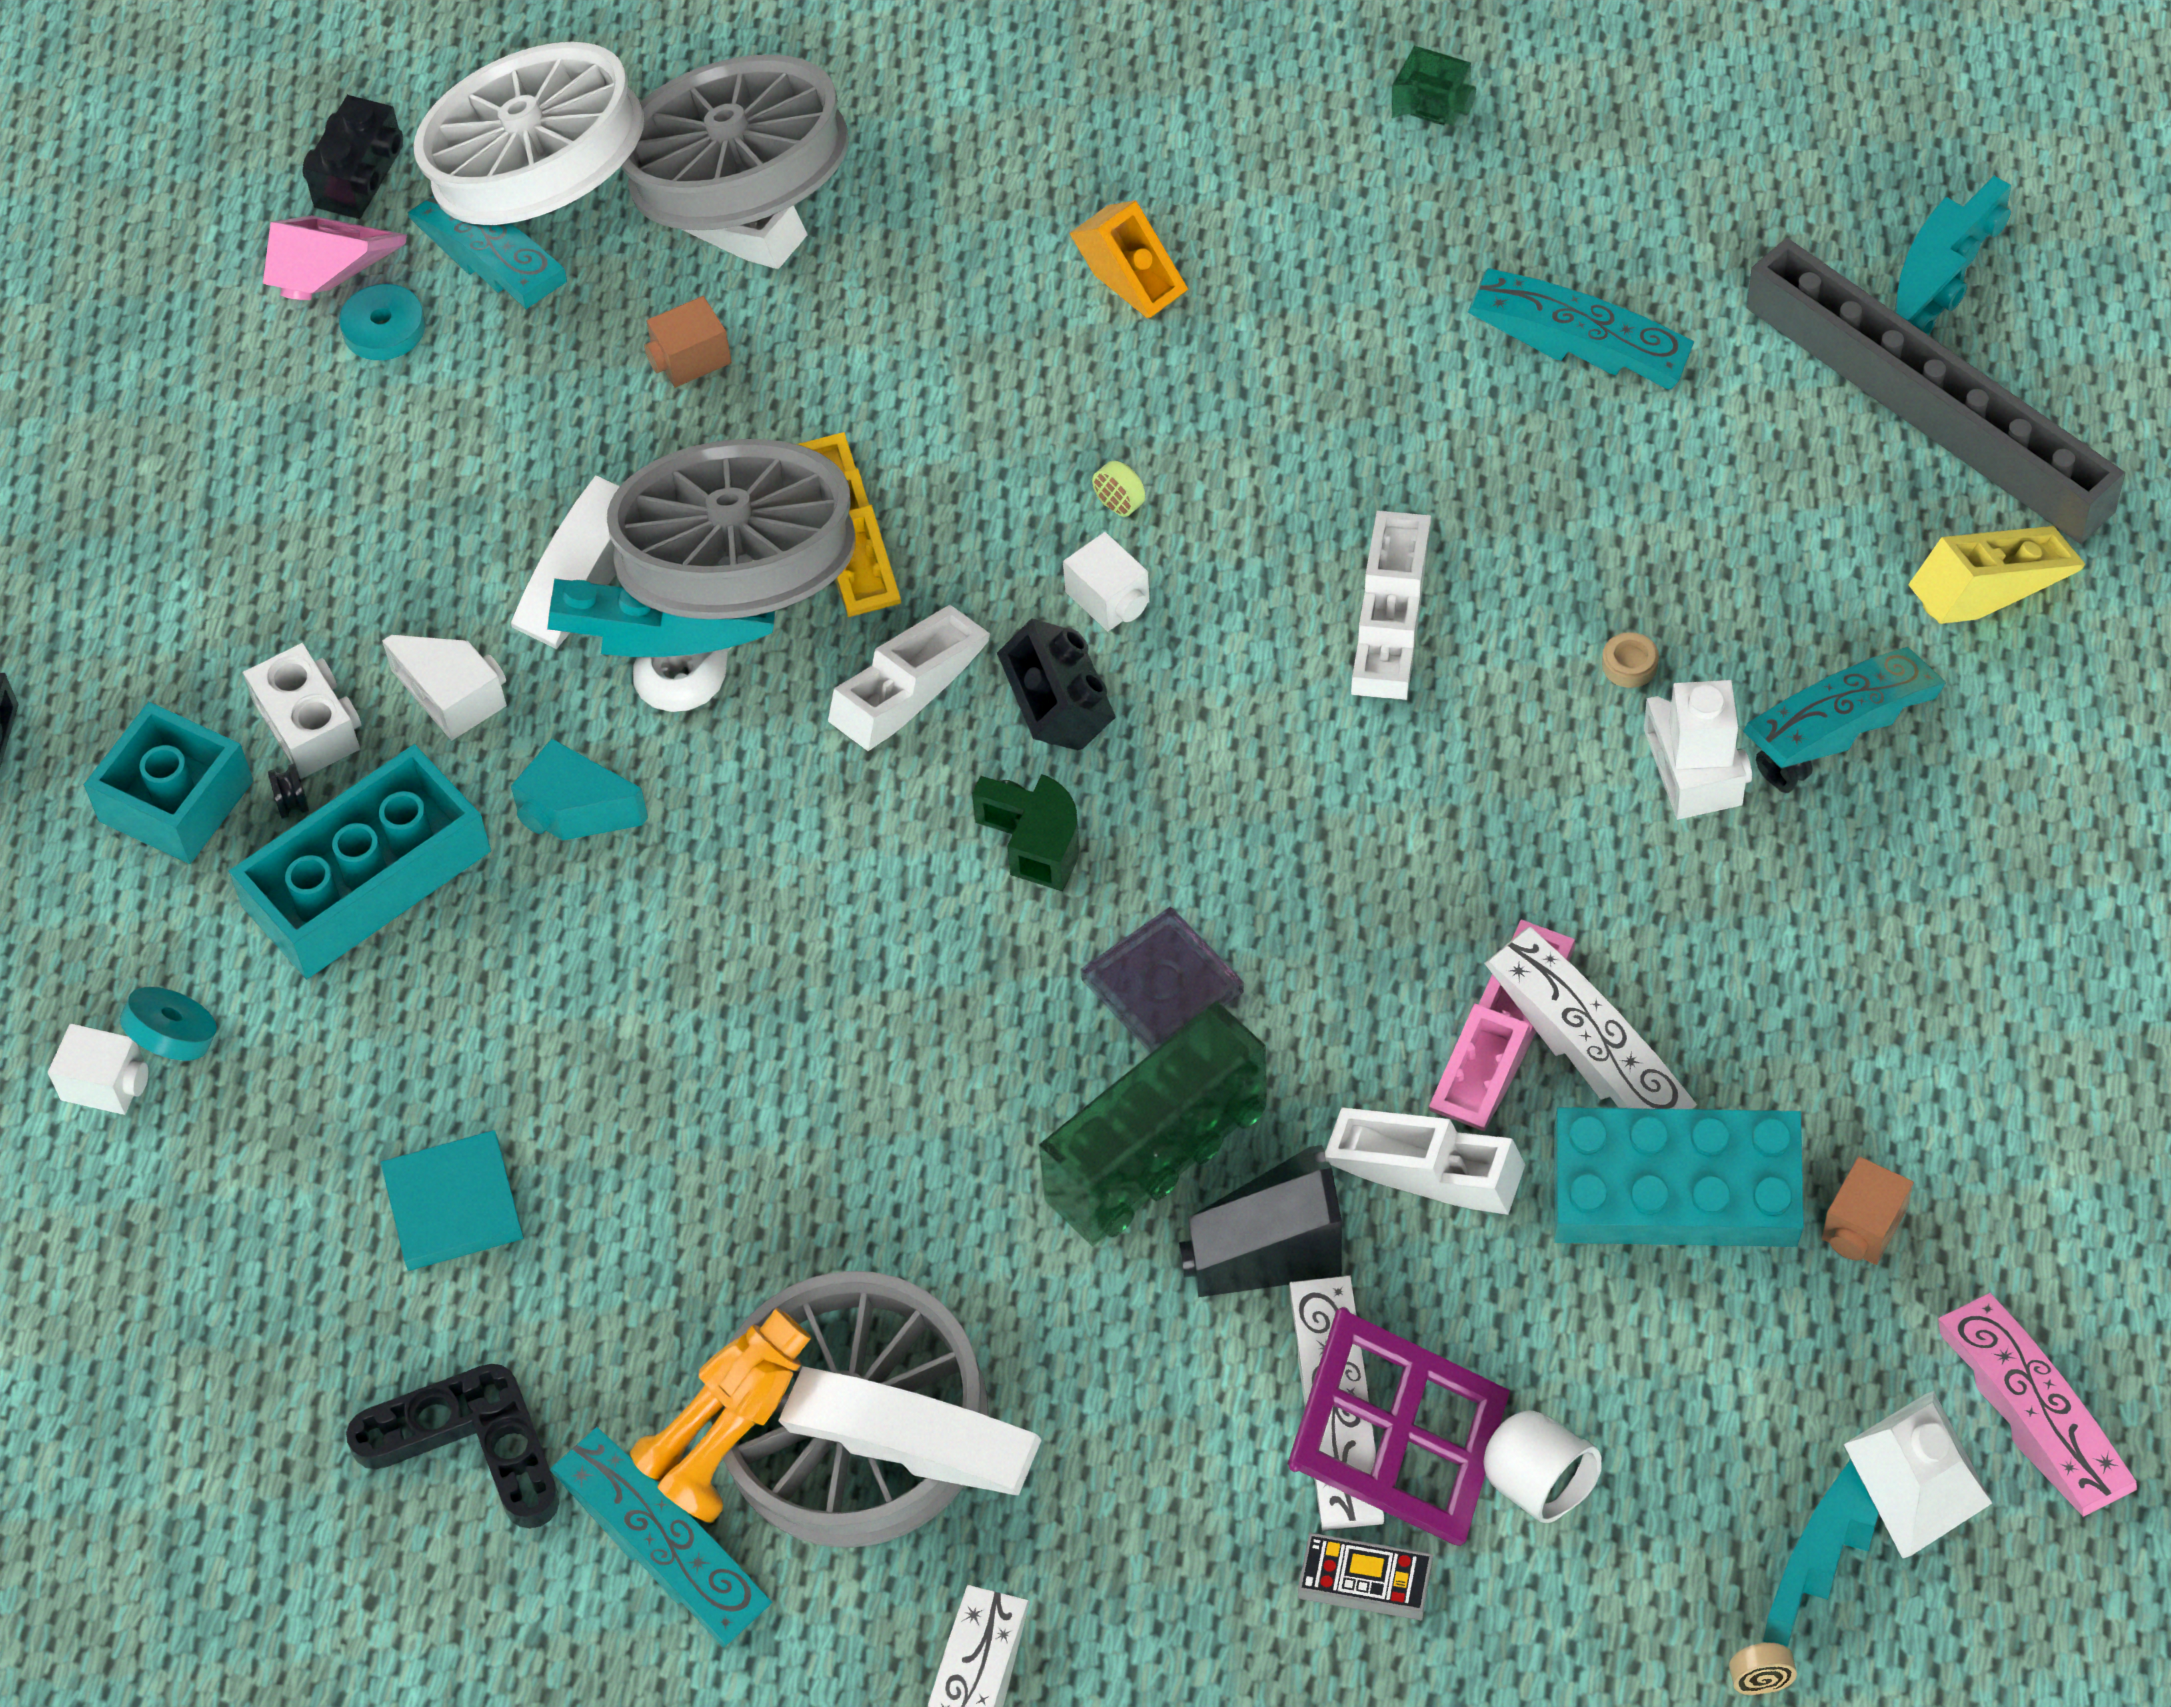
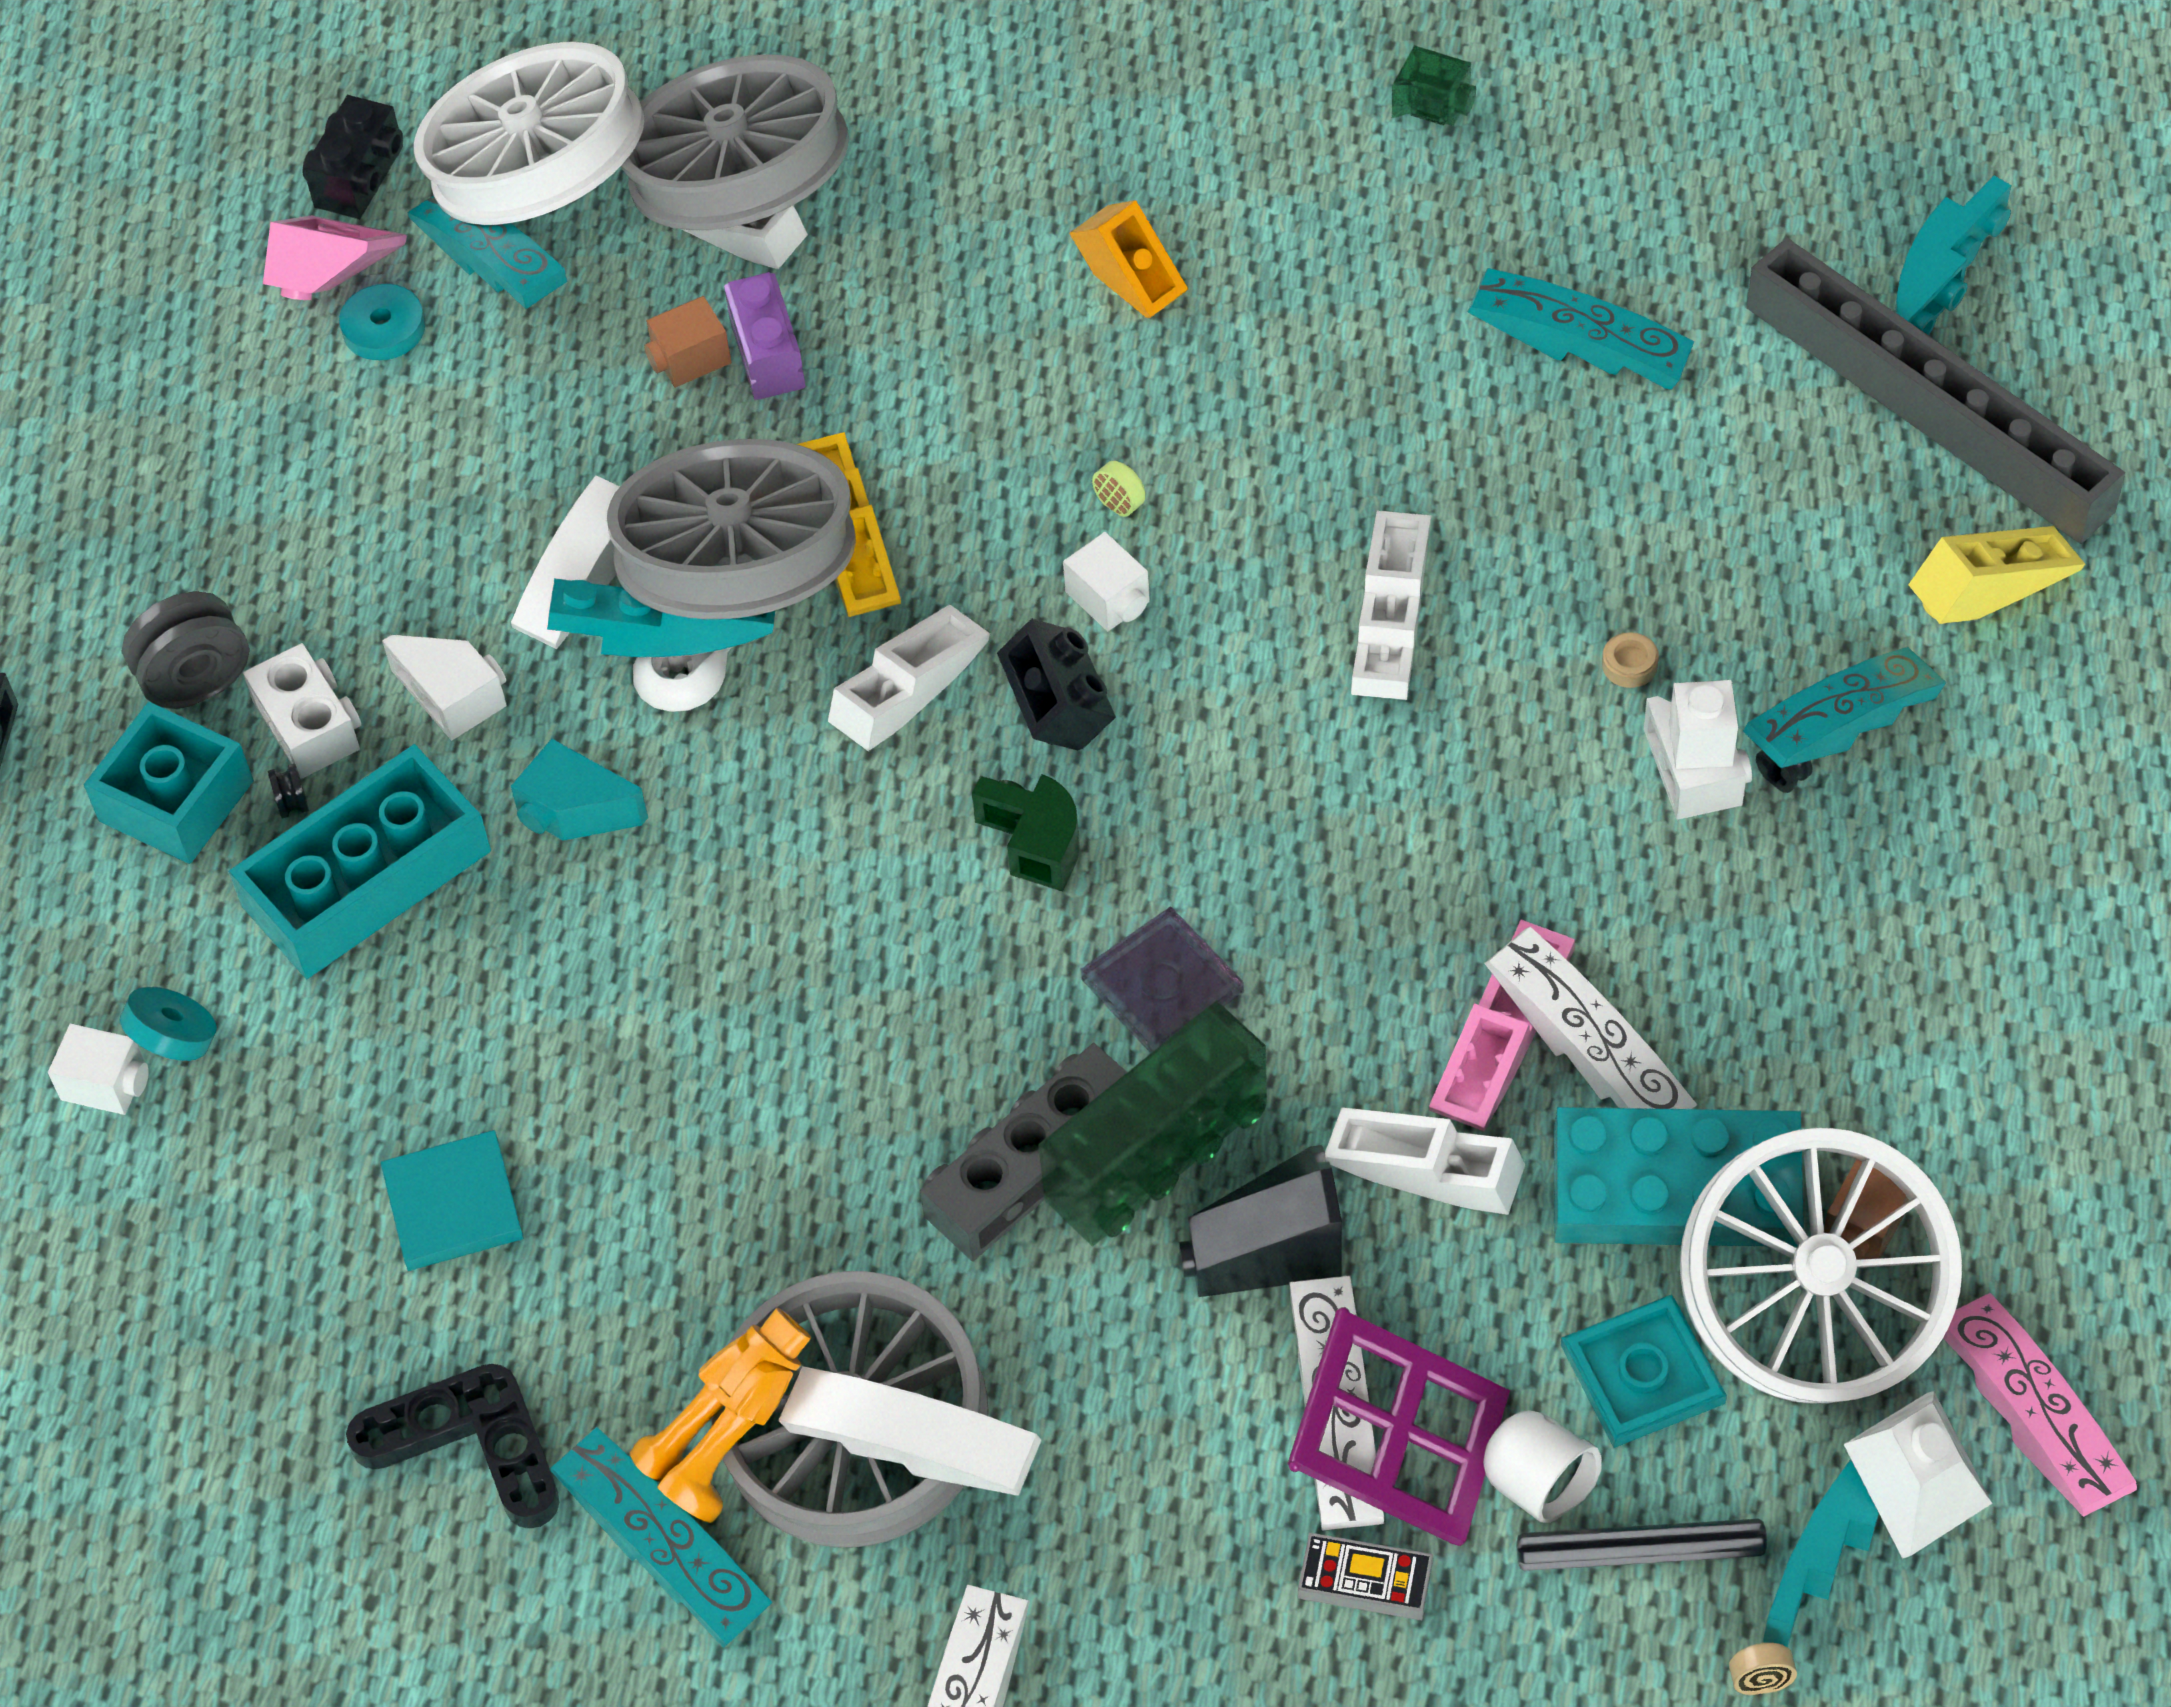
none -> dark grey wheel [121,591,250,709]
none -> medium lavender brick [724,272,806,400]
none -> dark grey brick [920,1042,1145,1262]
none -> axle [1516,1519,1767,1571]
none -> teal tile [1561,1294,1727,1448]
none -> white wheel [1680,1128,1962,1404]

